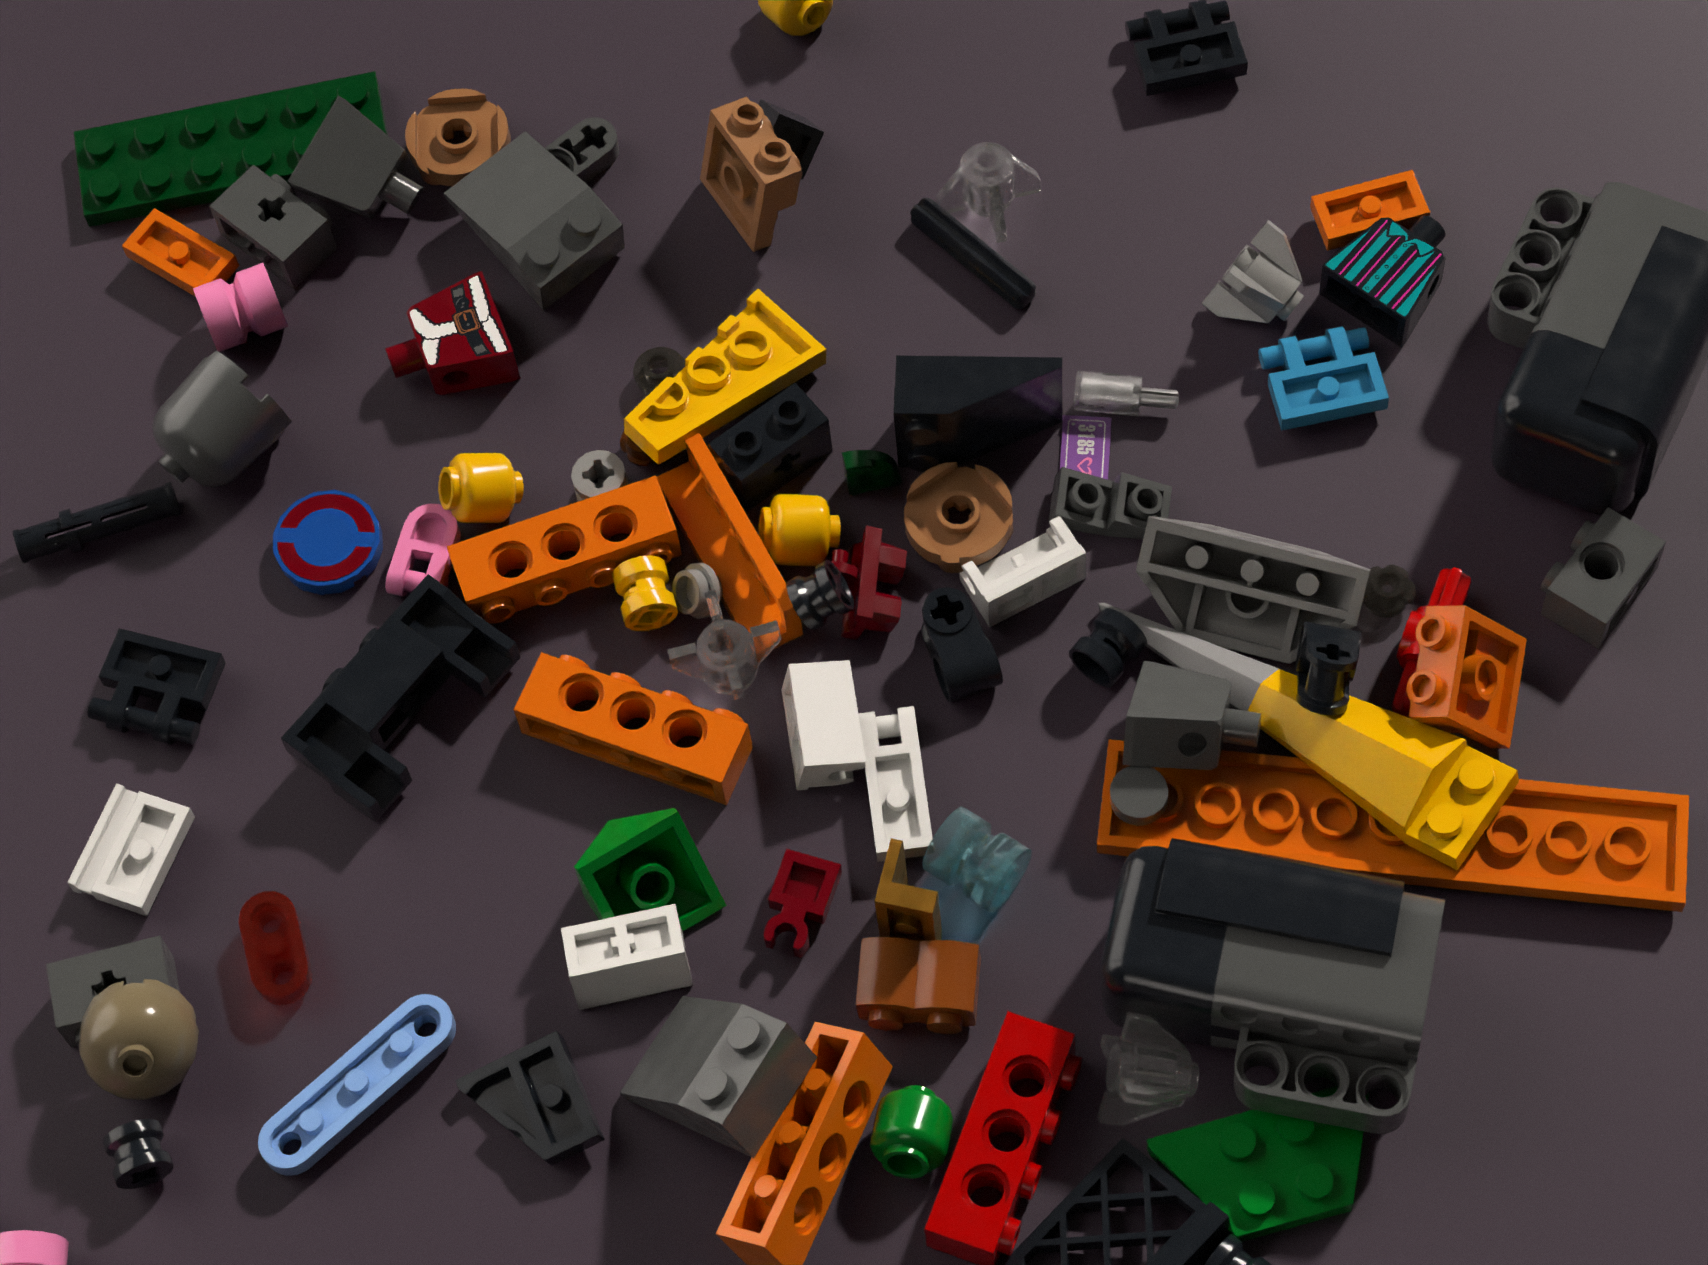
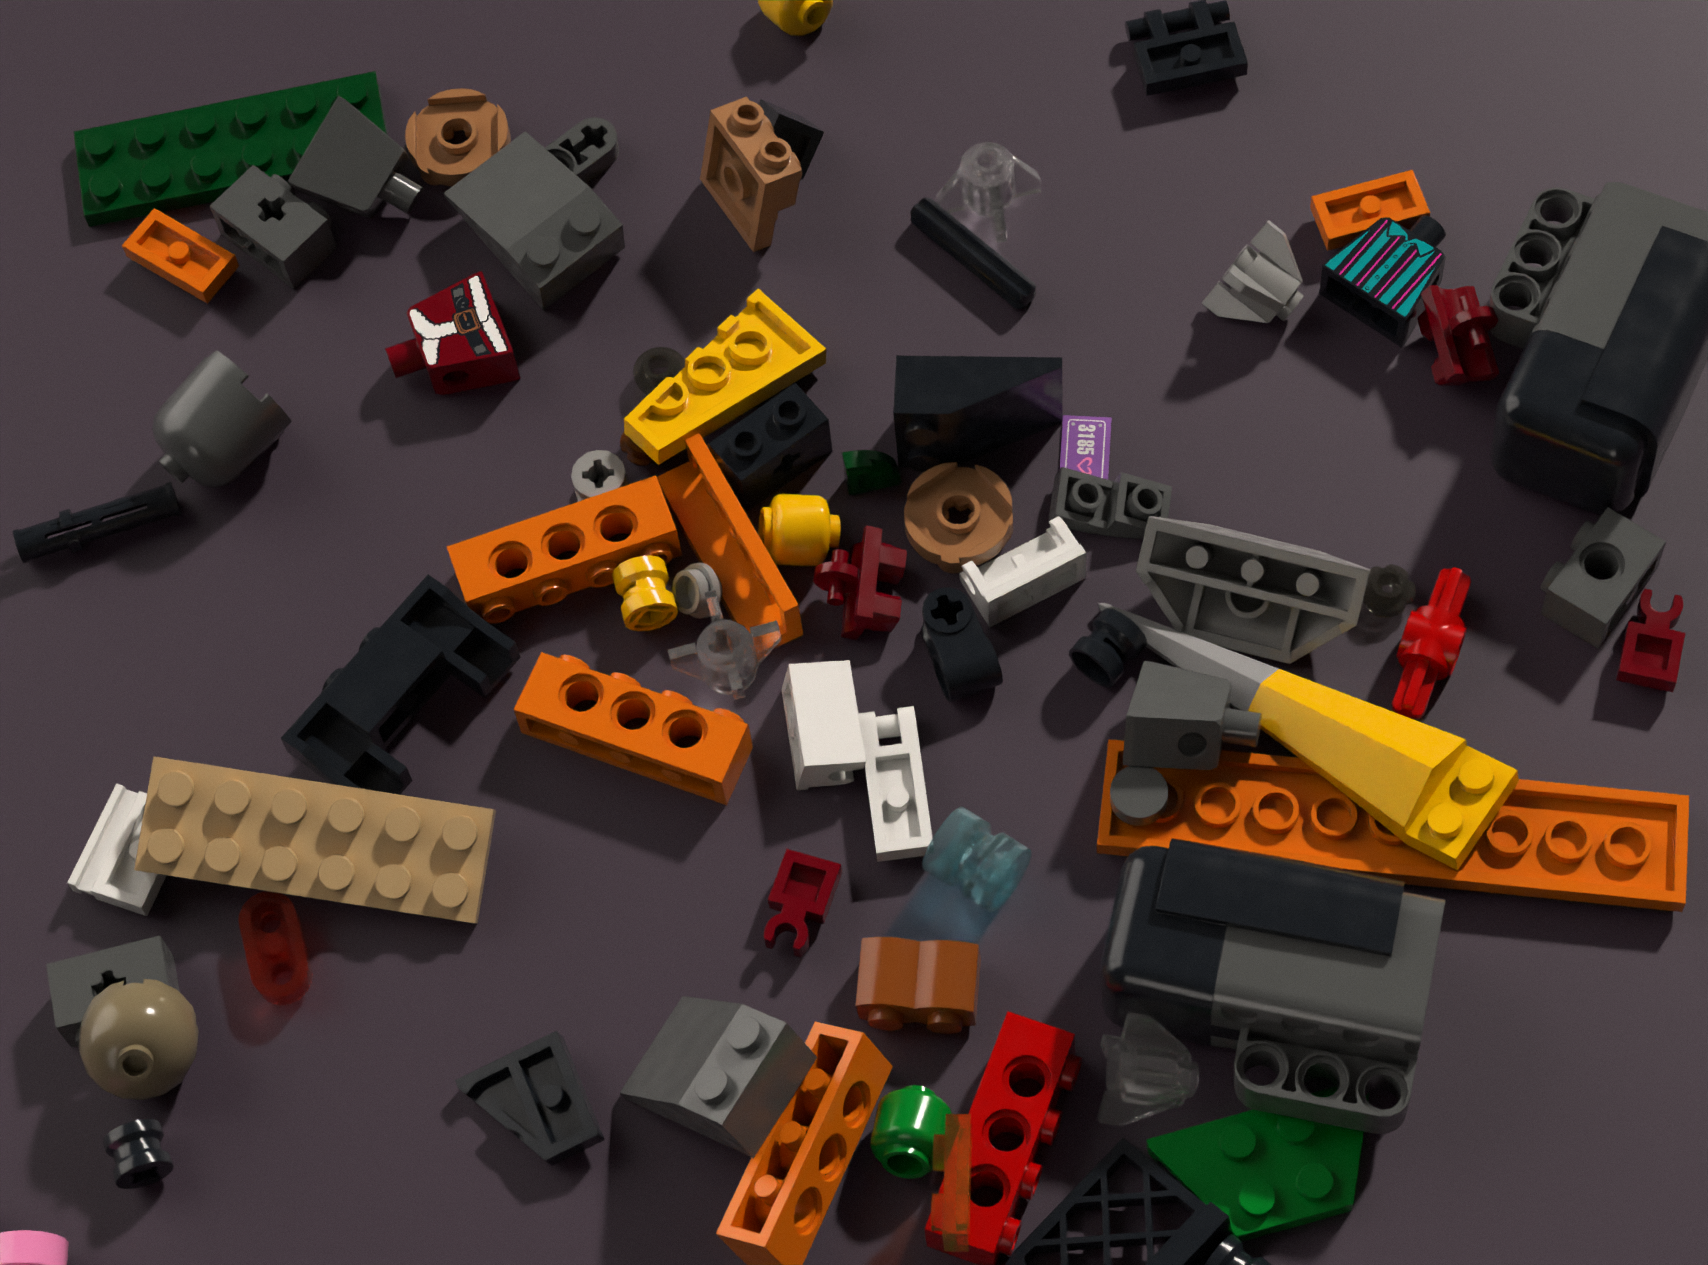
black plate [87,628,226,745] -> none
bright pink wheel [193,263,288,352] -> none
light blue plate [258,994,456,1176] -> none
blue tile [273,490,383,595] -> none
bright pink plate [385,504,461,596] -> none
yellow head [438,453,524,523] -> none
white hinge [561,904,693,1010] -> none
green slope [574,808,727,932] -> none
black wheel [786,560,854,631] -> none
pearl gold panel [875,838,942,942] -> none
clear piece [1074,370,1179,417] -> none
dark azure plate [1258,326,1389,431] -> none
black piece [1295,621,1361,715] -> none
orange plate [1406,605,1527,749] -> none
none -> tan plate [134,756,496,924]
none -> clear orange plate [931,1114,972,1252]
none -> dark red hips [1417,285,1500,386]
none -> dark red plate [1616,589,1685,692]

